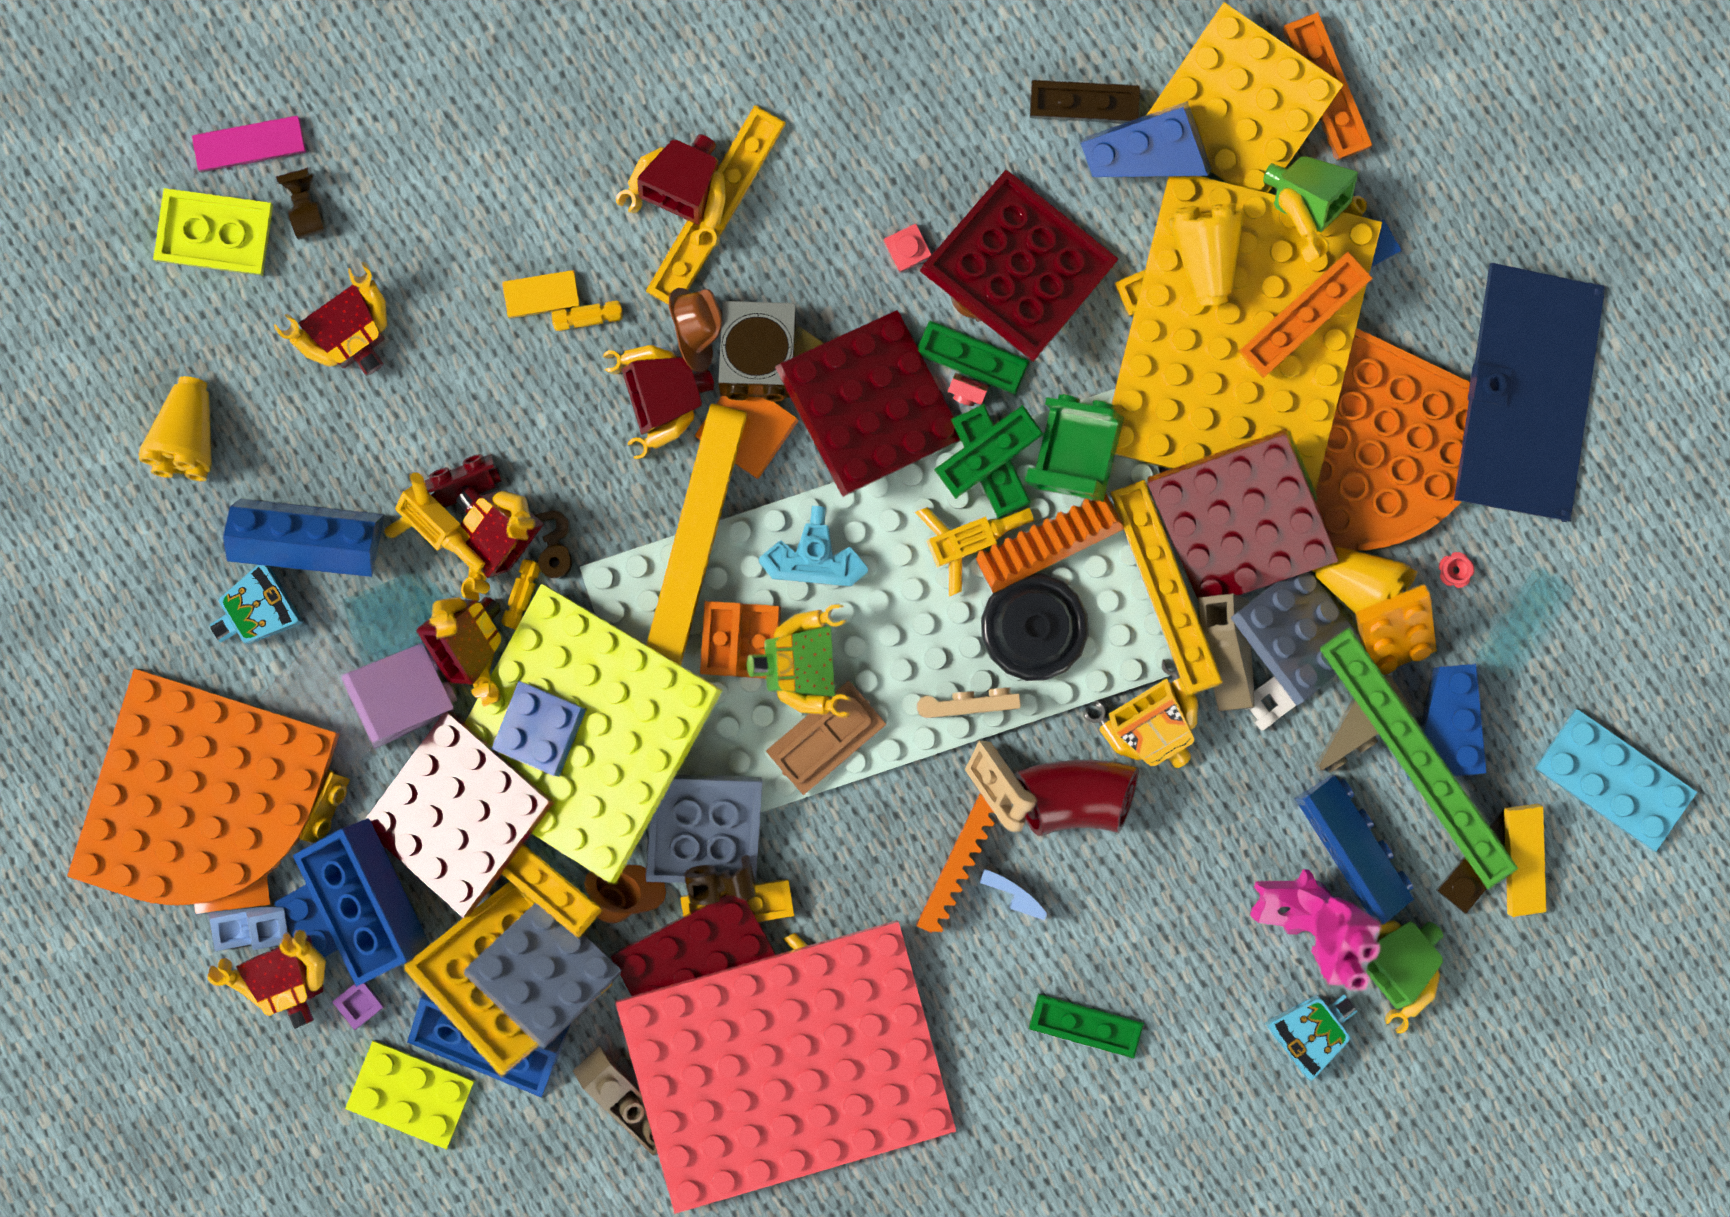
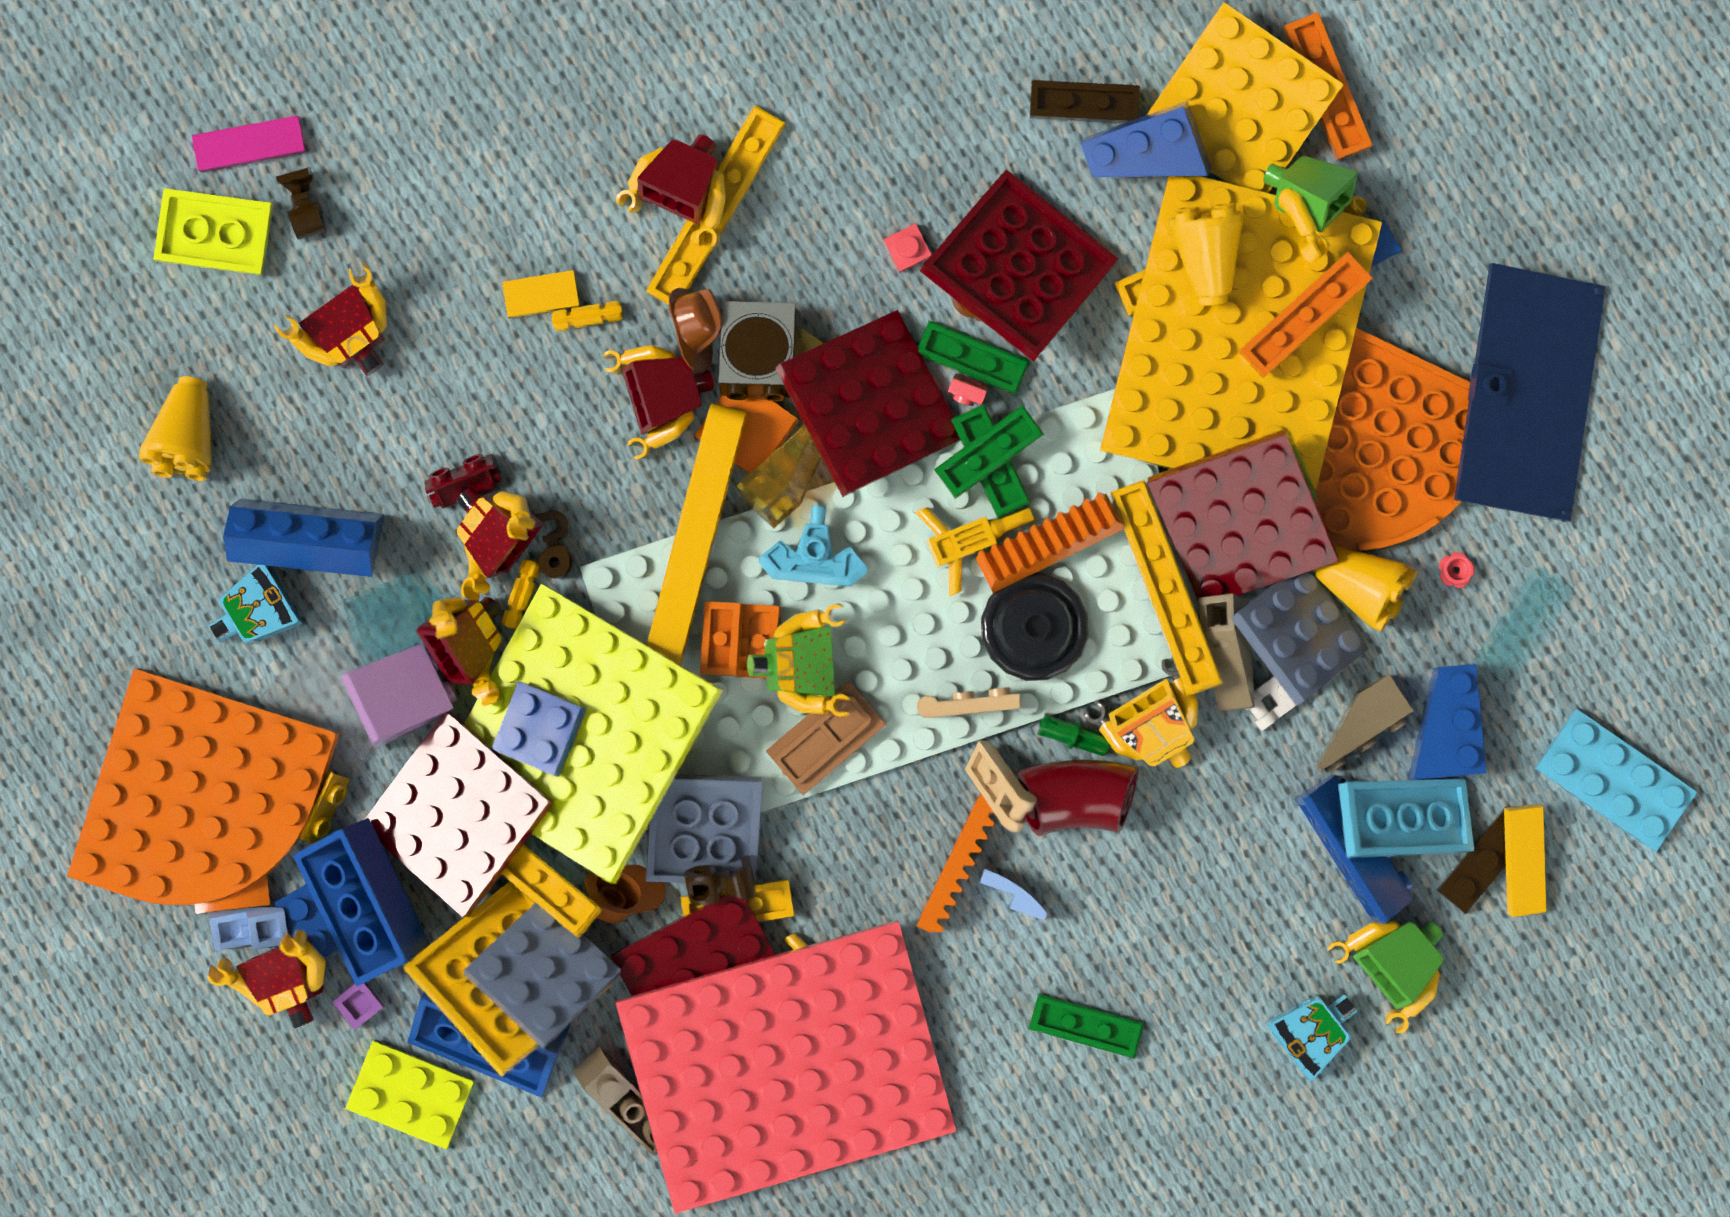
yellow piece [384,472,485,574] -> none
green panel [1025,394,1124,502] -> none
dark pink hips [1250,869,1381,990] -> none
bright green tile [1319,627,1518,889] -> none
light orange plate [1356,585,1437,675] -> none
none -> clear yellow slope [736,424,822,529]
none -> green axle [1037,713,1110,756]
none -> medium azure plate [1339,779,1474,858]

